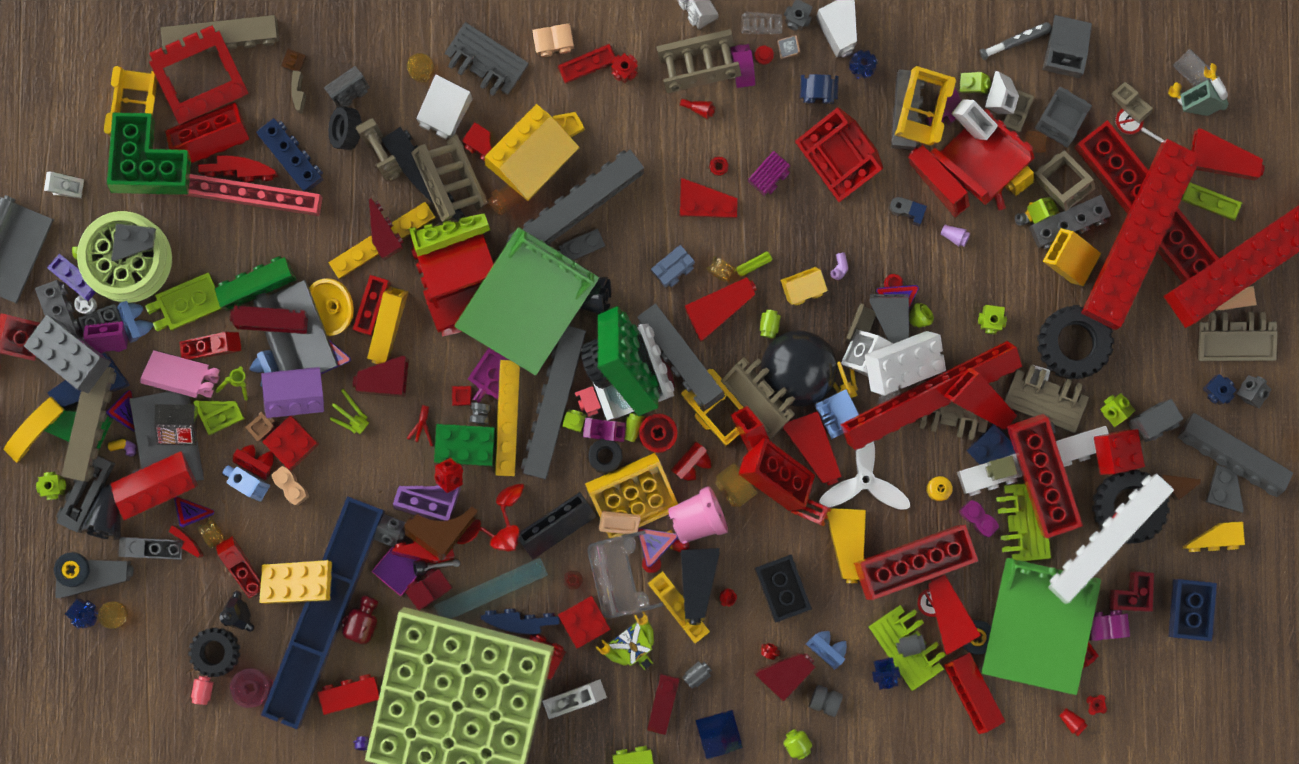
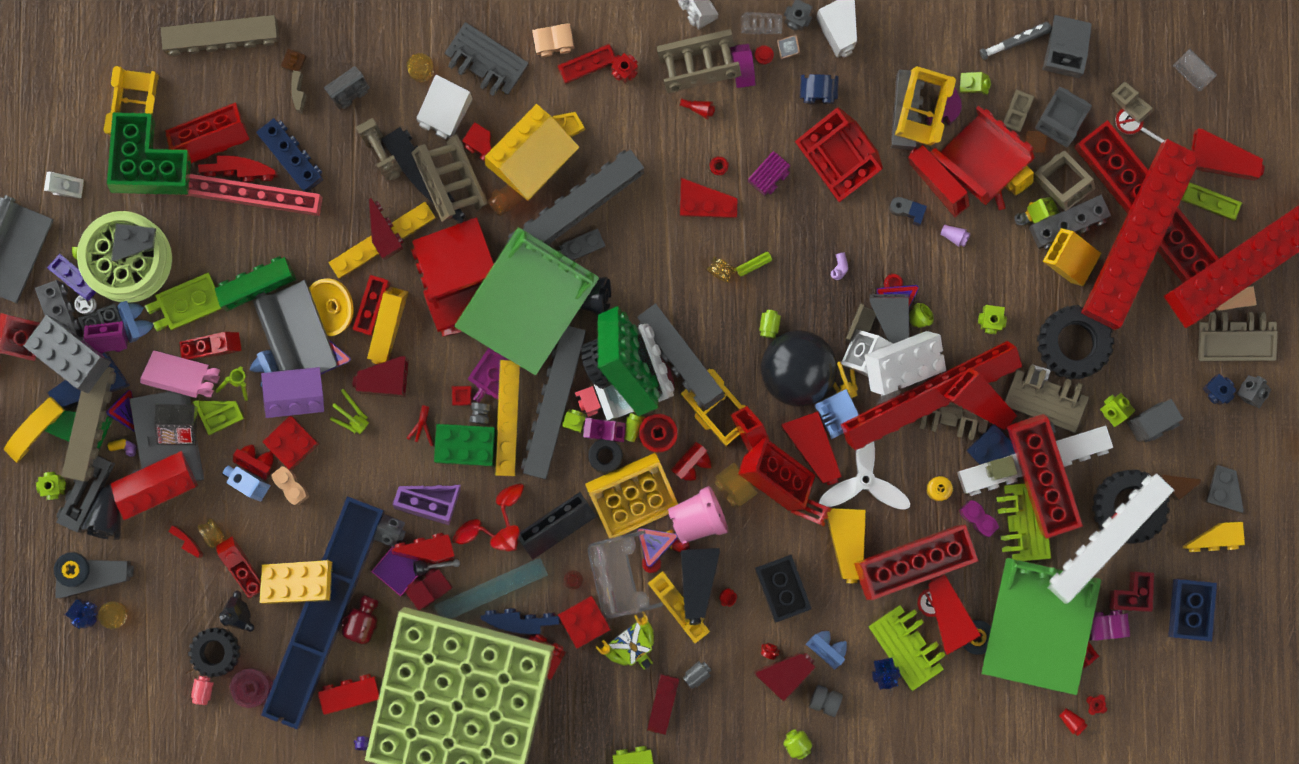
dark grey slope [118,537,183,560] -> none
red hinge [149,25,249,124] -> none
piece [174,497,214,527] -> none
dark red door [230,306,308,334] -> none
medium nougat bracket [245,411,276,442] -> none
black tyre [328,106,362,150] -> none
reddish brown arch [404,506,478,561] -> none
lime wing [409,213,490,256] -> none
red brick [434,458,463,493] -> none
white slope [542,679,607,719] -> none
light nougat tile [599,511,641,535] -> none
sand blue brick [651,245,695,288] -> none
red slope [684,277,757,342] -> none
clear blue slope [695,710,743,760] -> none
dark tan hinge [721,357,795,439] -> none
yellow brick [781,267,827,305] -> none
clear blue brick [849,50,878,79] -> none
dark grey brick [896,634,926,657] -> none
red brick [943,652,1006,734] -> none
white brick [951,99,998,140] -> none
white slope [985,71,1019,114] -> none
red brick [1093,429,1145,475] -> none
sand green torso [1168,63,1228,116] -> none
dark grey brick [1177,413,1293,497] -> none

